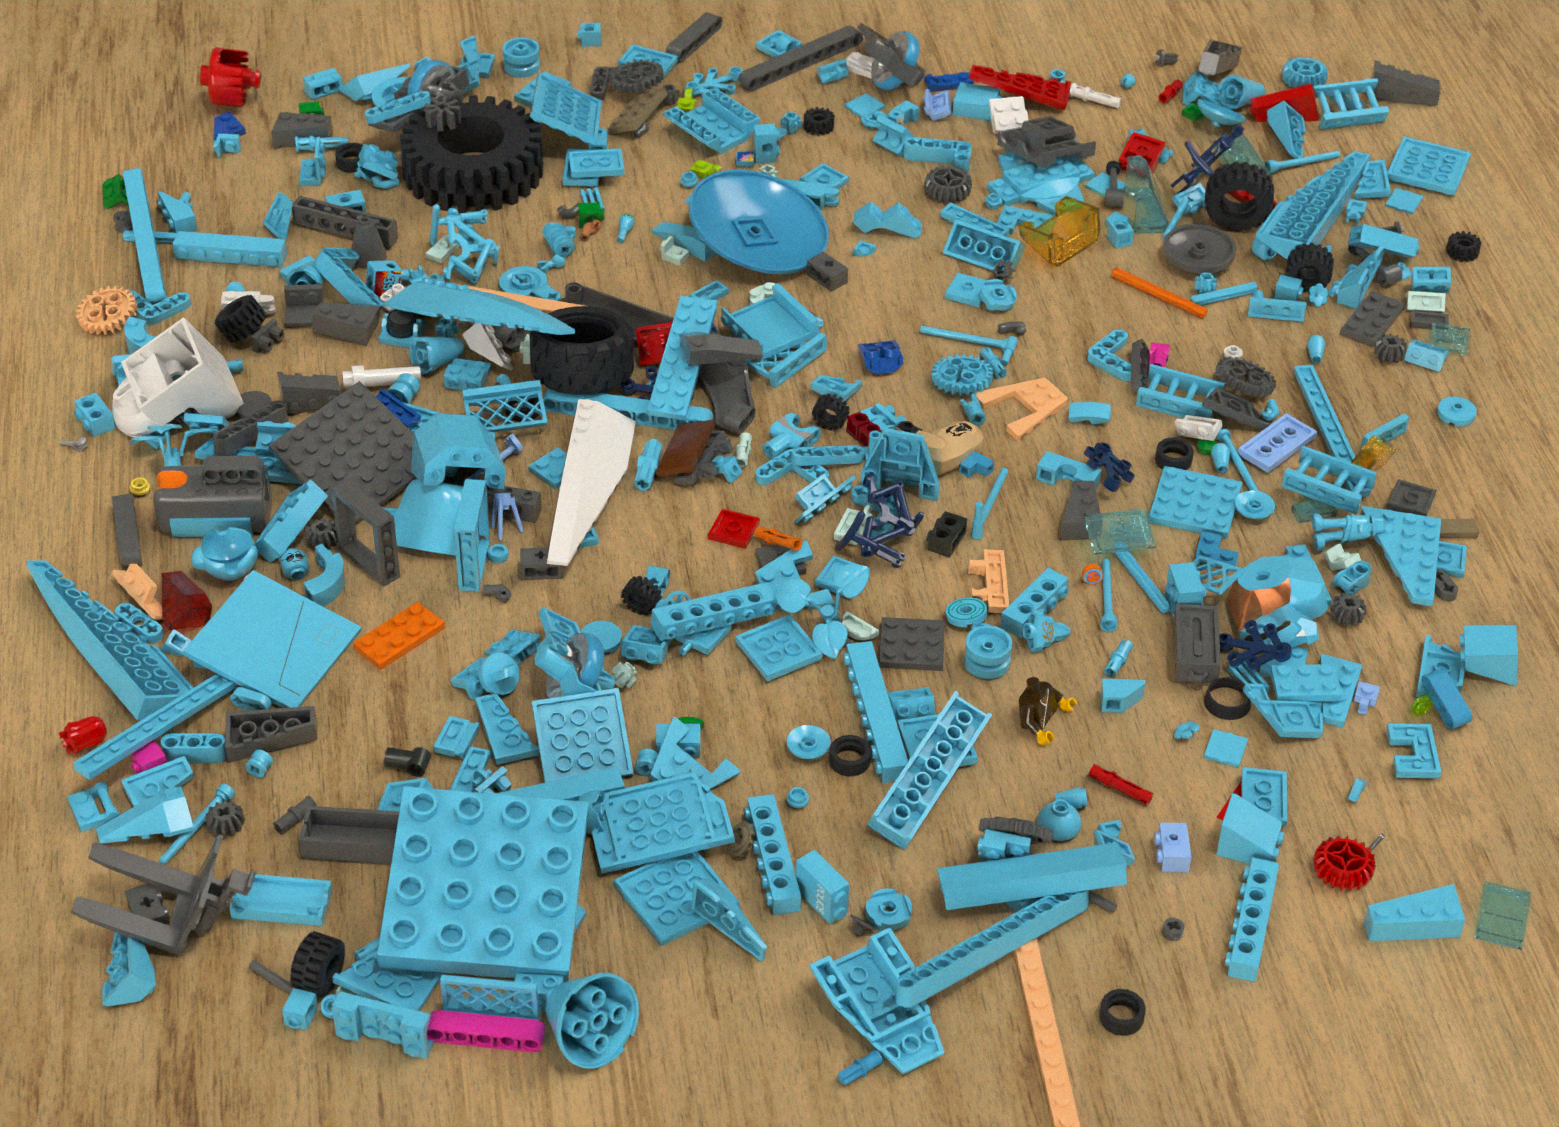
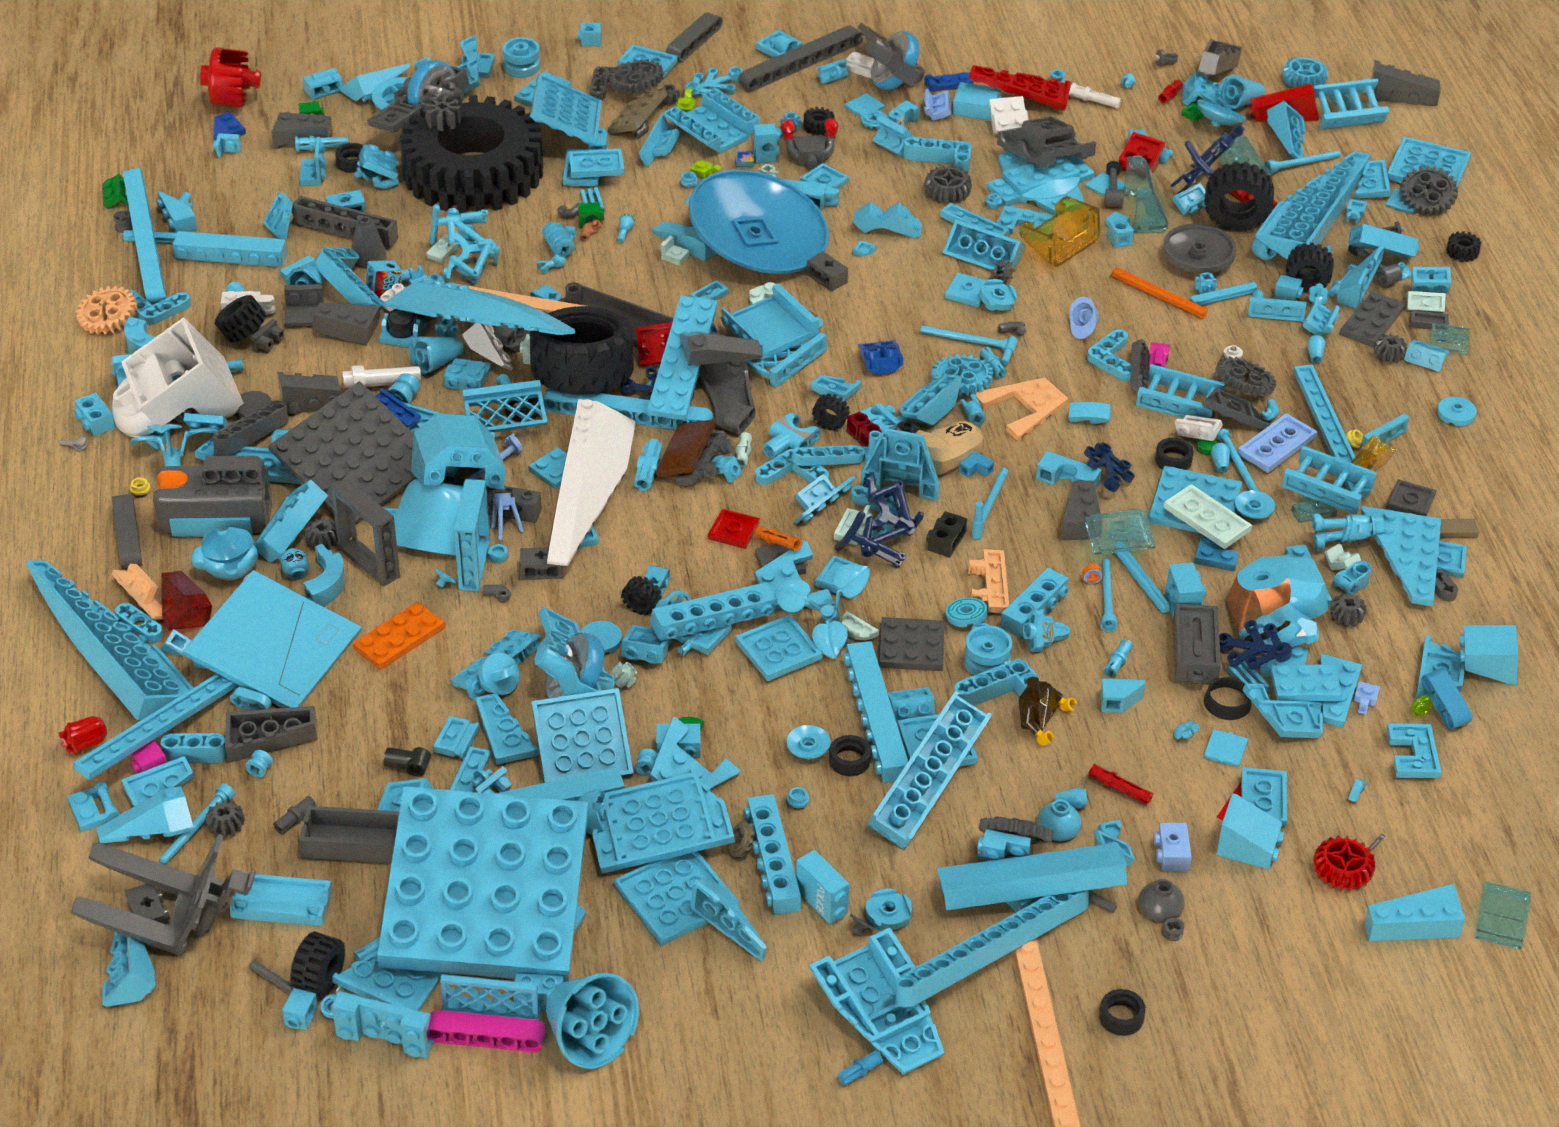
medium azure bracket [255,421,297,453] -> none
medium azure beam [365,91,431,124] -> none
medium azure gear [499,266,547,296] -> none
medium azure bar [1163,198,1190,238] -> none
medium azure window [1193,555,1244,595] -> none
medium azure brick [1225,857,1279,982] -> none
none -> medium azure plant [435,568,457,588]
none -> medium azure bracket [639,115,680,167]
none -> dark grey torso [780,118,839,169]
none -> medium azure wedge [899,374,962,426]
none -> medium azure beam [954,659,1040,706]
none -> light blue piece [1069,296,1099,339]
none -> dark grey piece [1138,879,1184,922]
none -> light aqua plate [1164,484,1252,549]
none -> medium azure bracket [1302,300,1340,336]
none -> light yellow plate [1346,429,1364,448]
none -> dark grey gear [1399,165,1458,216]

